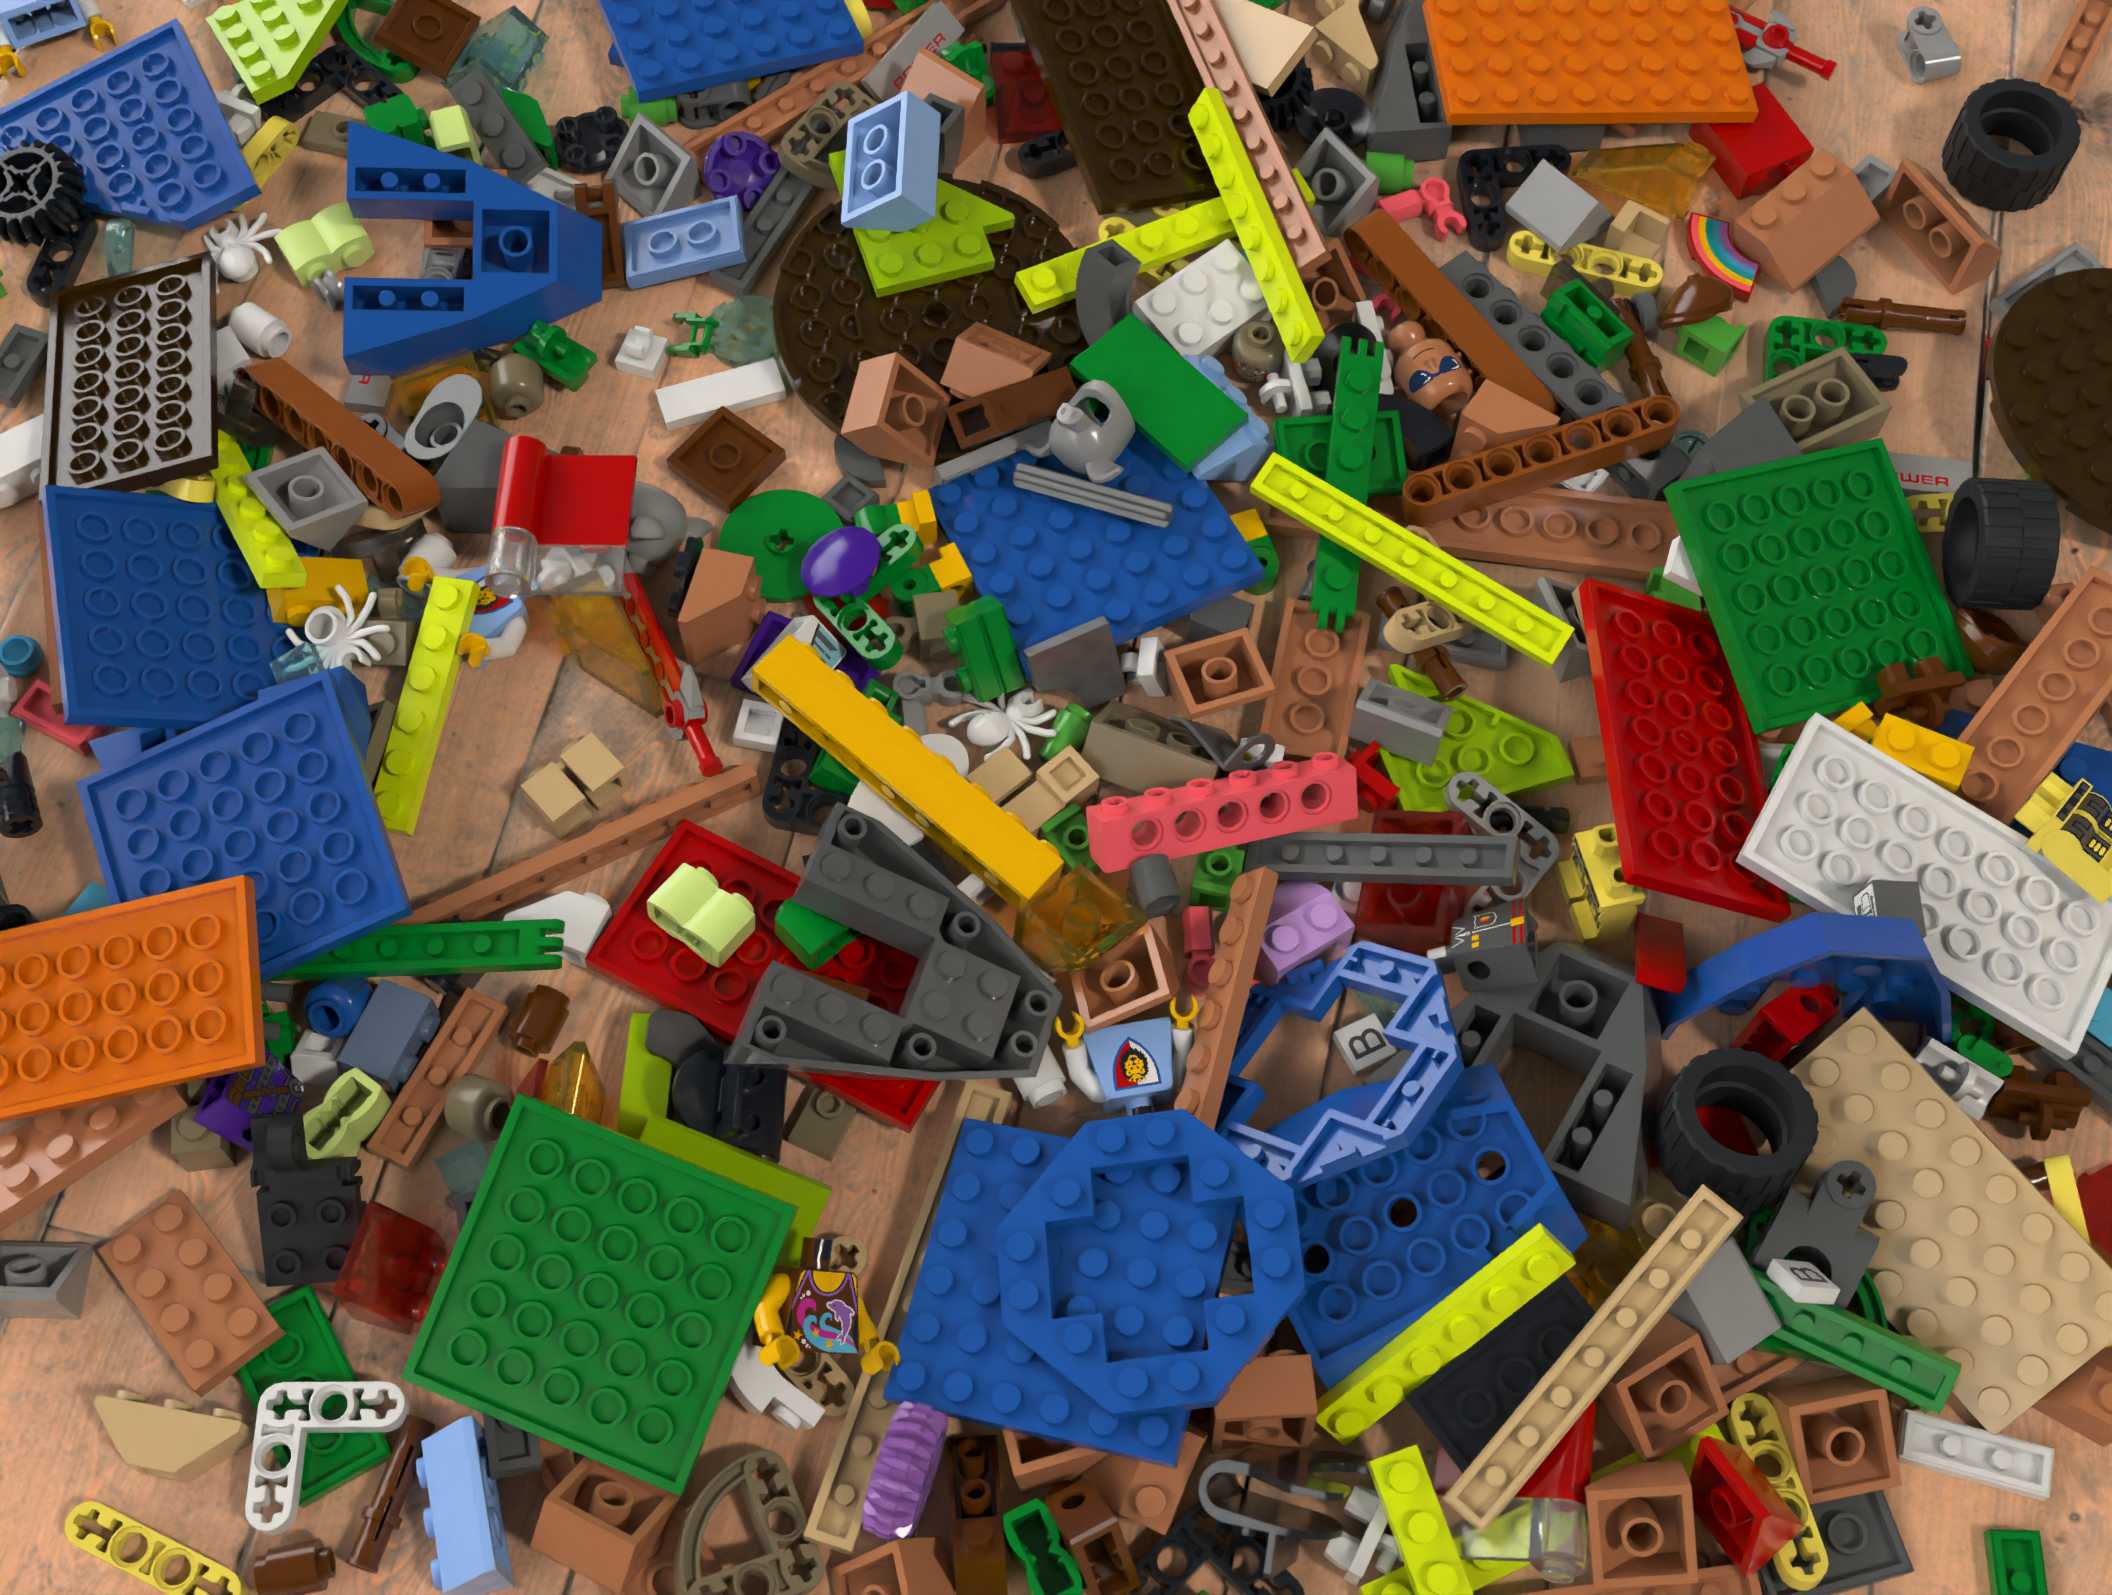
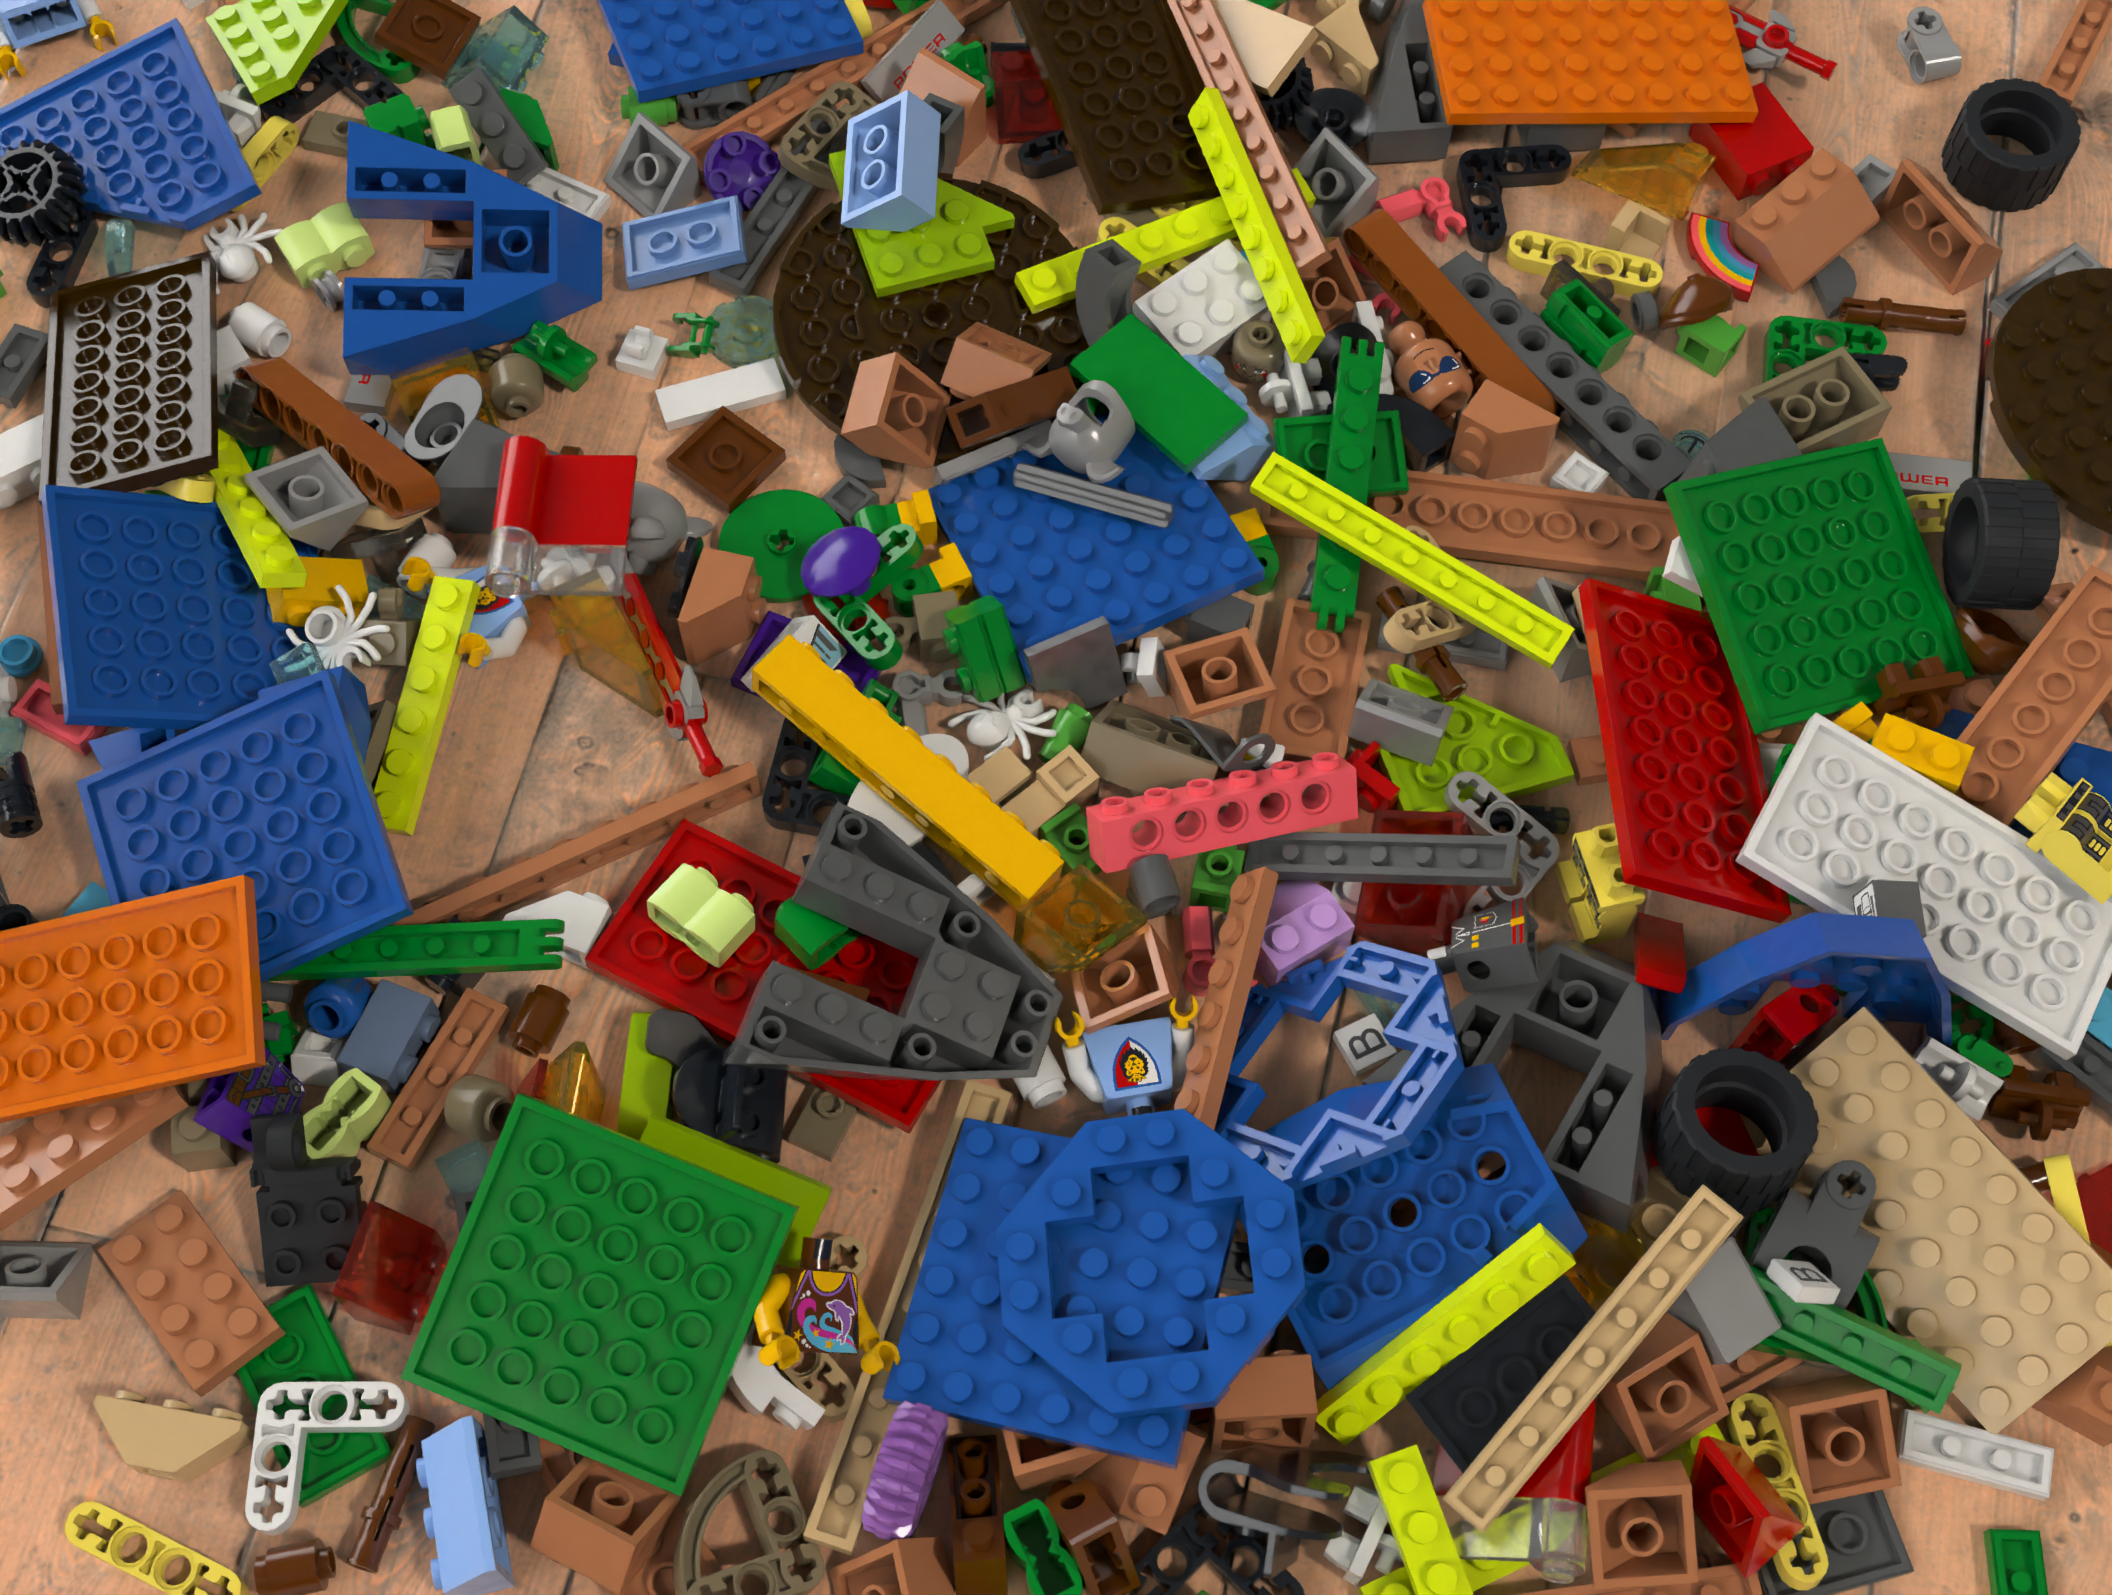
tan piece [520,732,631,841] -> none
black dish [554,106,629,173] -> none
reddish brown plate [574,179,627,289] -> none
white plate [733,699,785,753] -> none
bright green brick [1361,151,1414,194] -> none
dark orange beam [1400,394,1681,527] -> none
light grey slope [1505,159,1615,254] -> none
reddish brown pin [1607,297,1672,398] -> none

